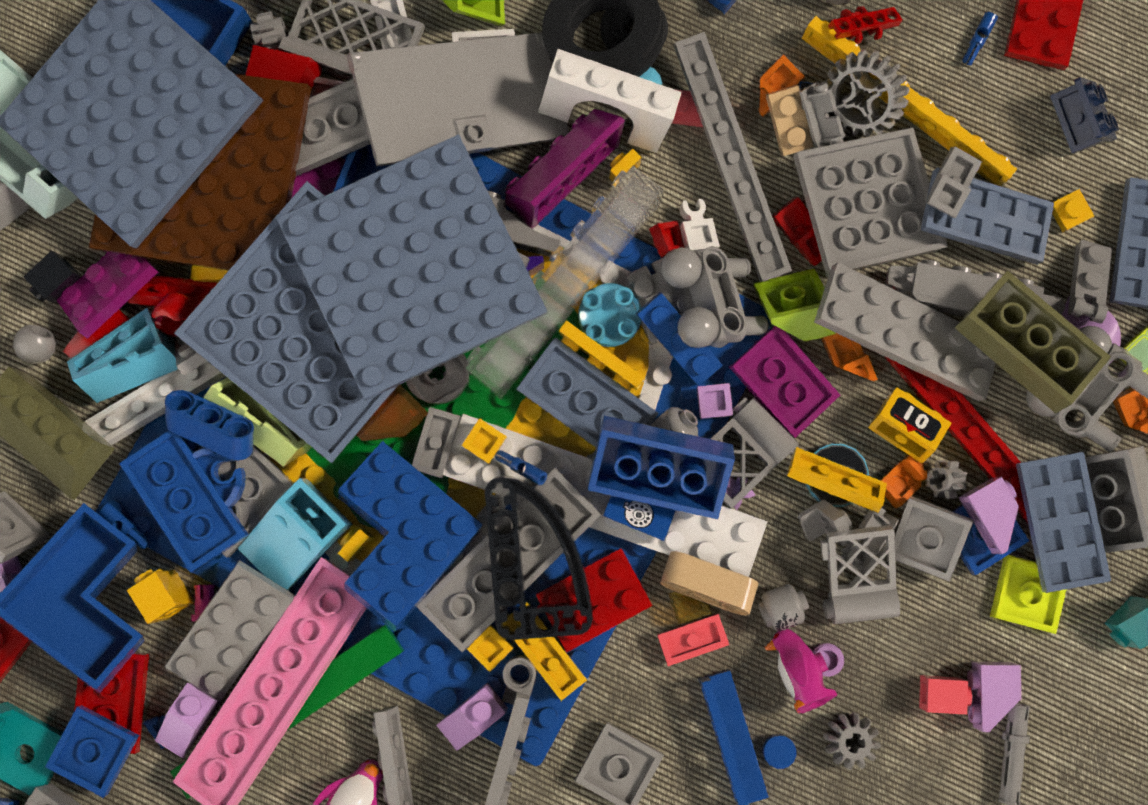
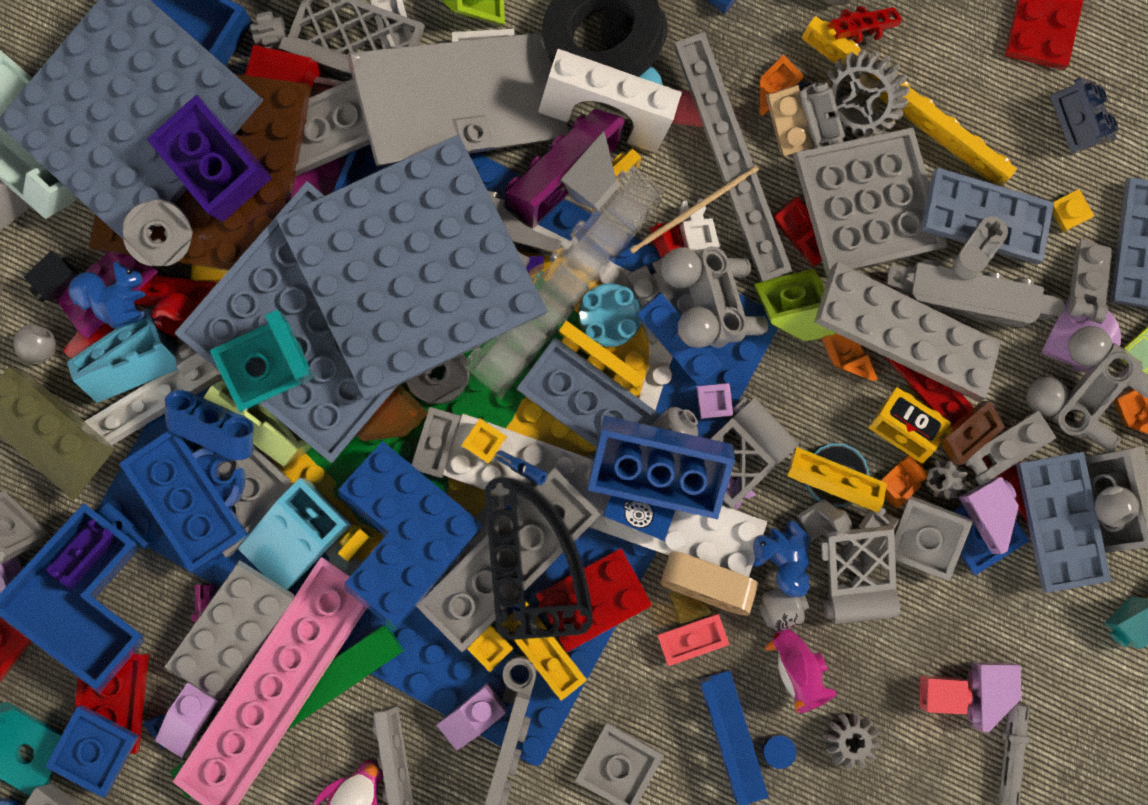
yellow brick [127,568,195,624] -> none
magenta plate [729,326,841,438] -> none
lavender tile [812,643,844,677] -> none
light grey slope [926,146,982,218] -> none
olive slope [955,270,1111,413] -> none
blue pin [962,12,998,65] -> none
neon yellow tile [990,555,1066,634] -> none
none -> dark purple hinge [44,518,116,592]
none -> blue animal [68,261,147,328]
none -> light grey plate [123,198,193,266]
none -> dark purple slope [147,95,272,222]
none -> teal bracket [209,309,316,412]
none -> light grey slope [561,131,620,210]
none -> tan piece [629,165,759,254]
none -> blue animal [753,520,811,597]
none -> reddish brown plate [938,401,1005,465]
none -> light grey piece [953,216,1008,280]
none -> light grey plate [965,411,1056,486]
none -> light grey piece [1094,486,1139,528]

